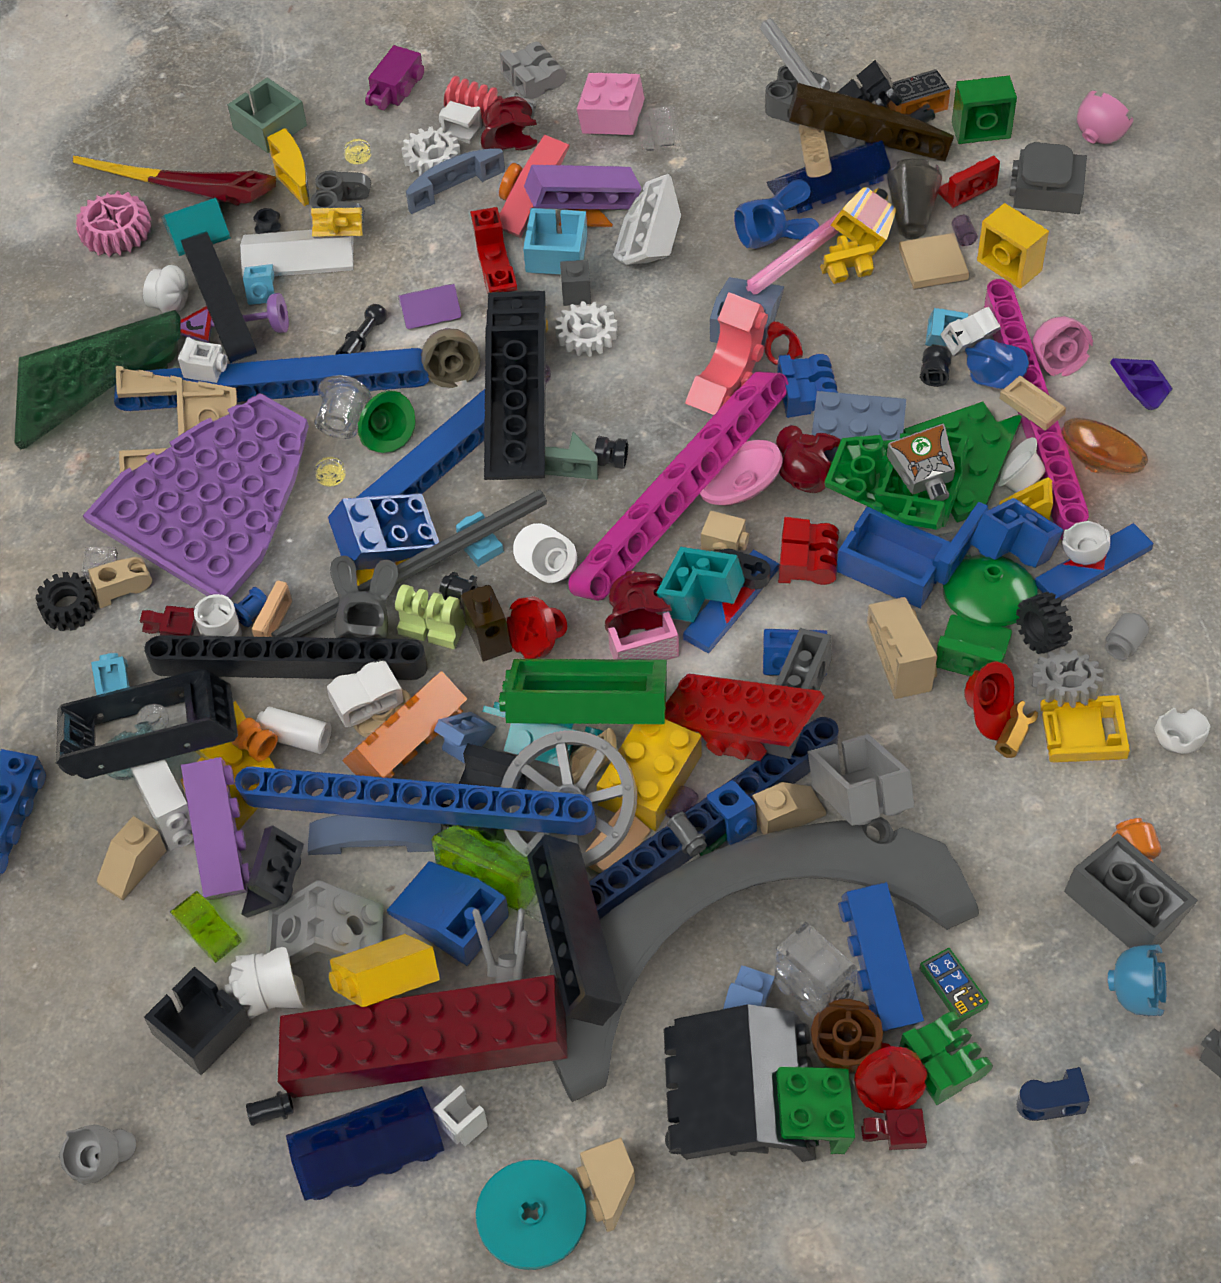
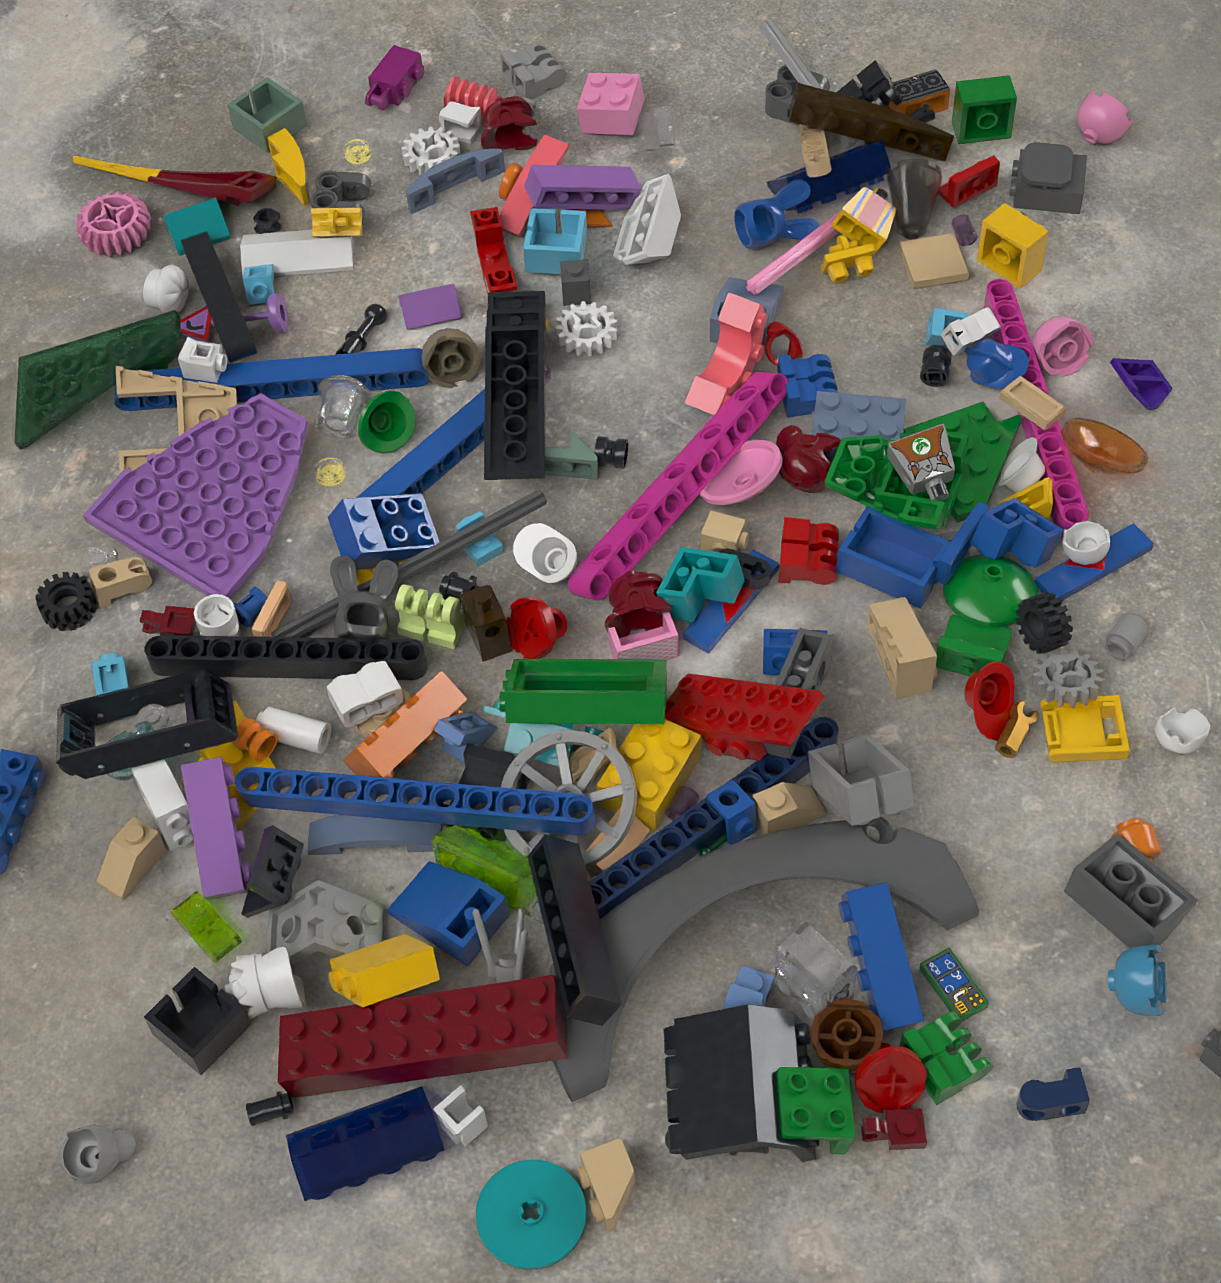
dark grey pin [667,812,707,857] -> none

